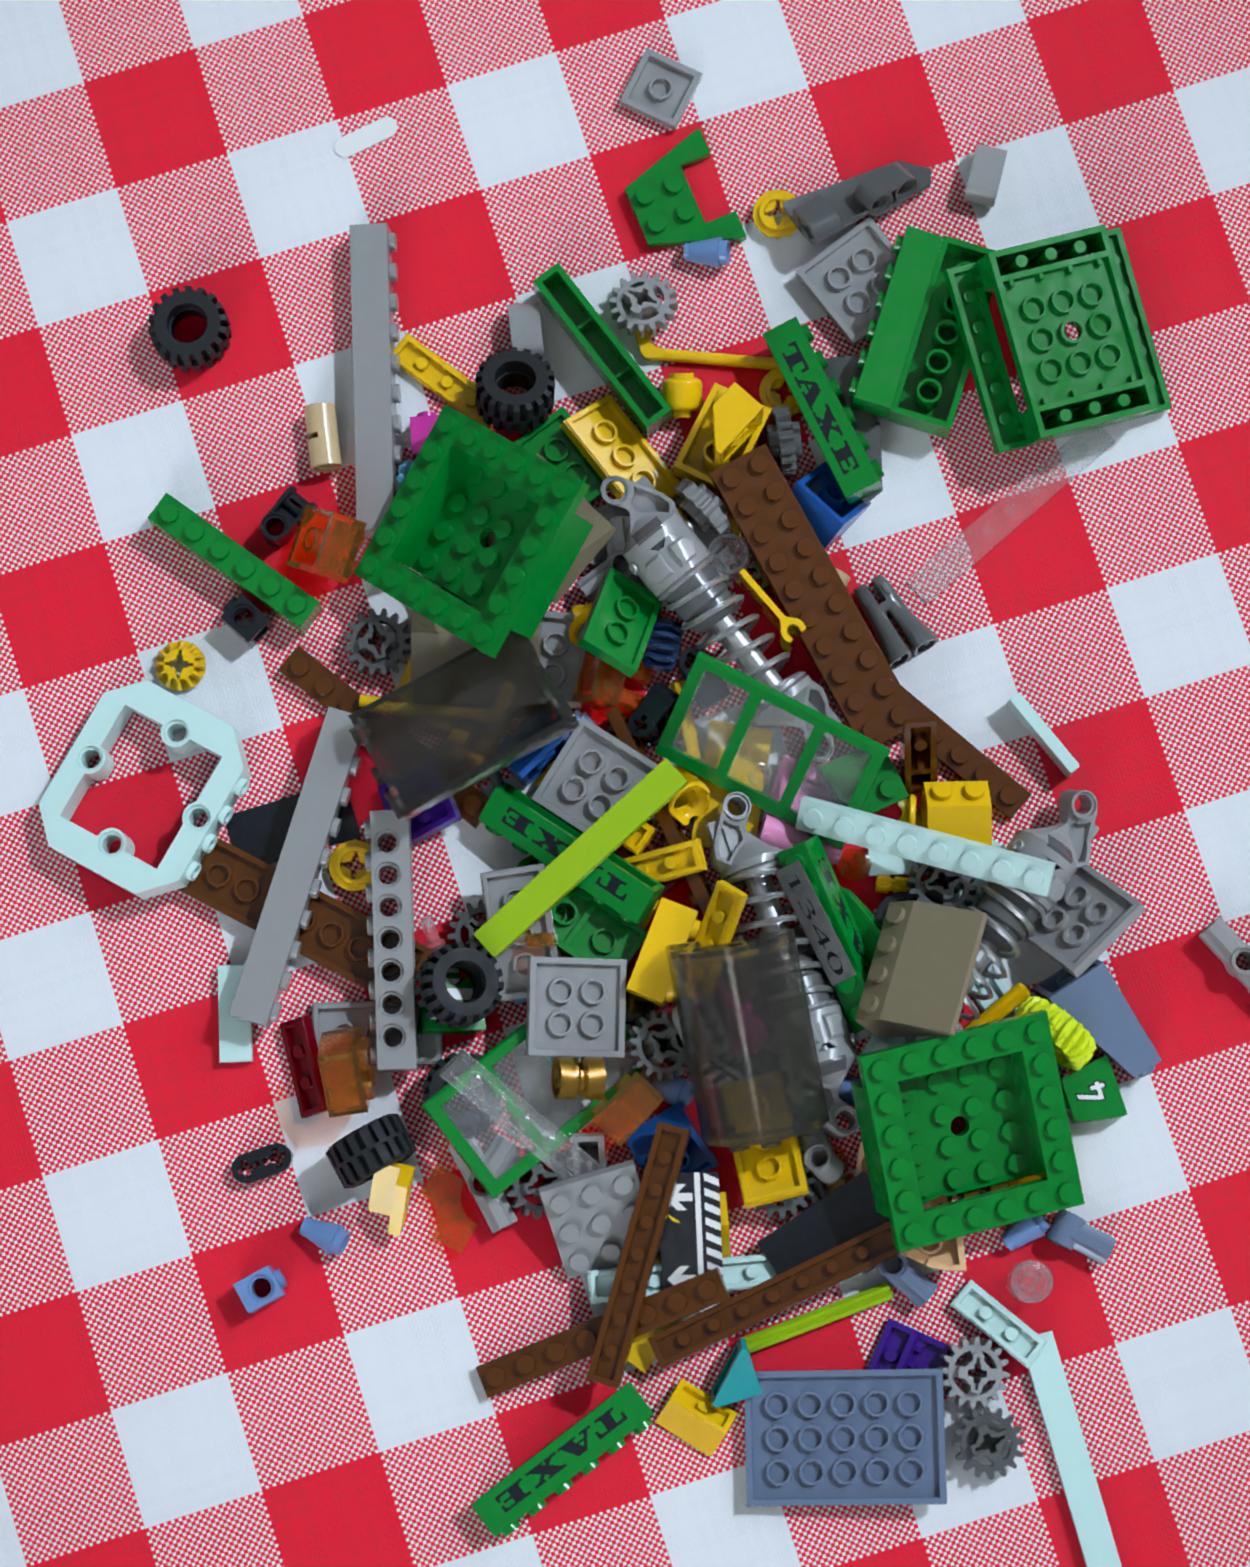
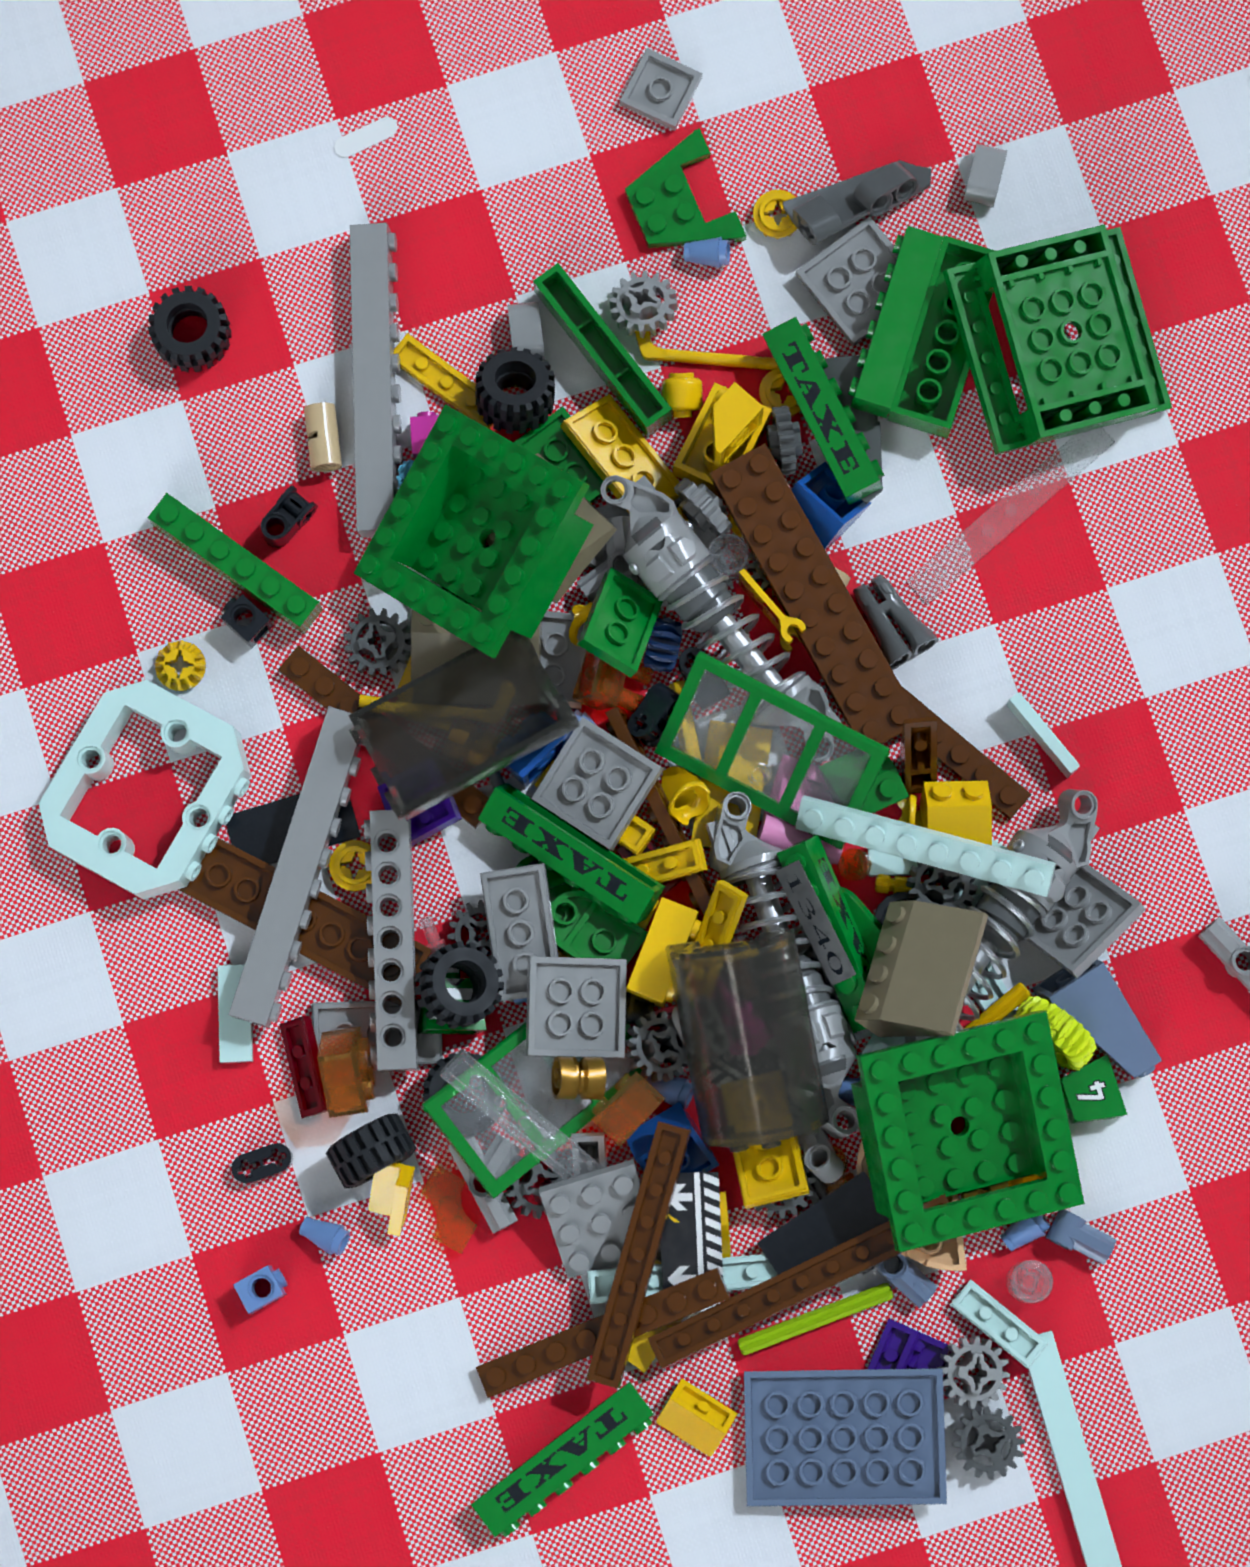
clear orange brick [286,505,367,584] -> none
lime tile [473,758,689,959] -> none
clear orange tile [525,932,558,947] -> none
teal slope [710,1337,762,1408] -> none

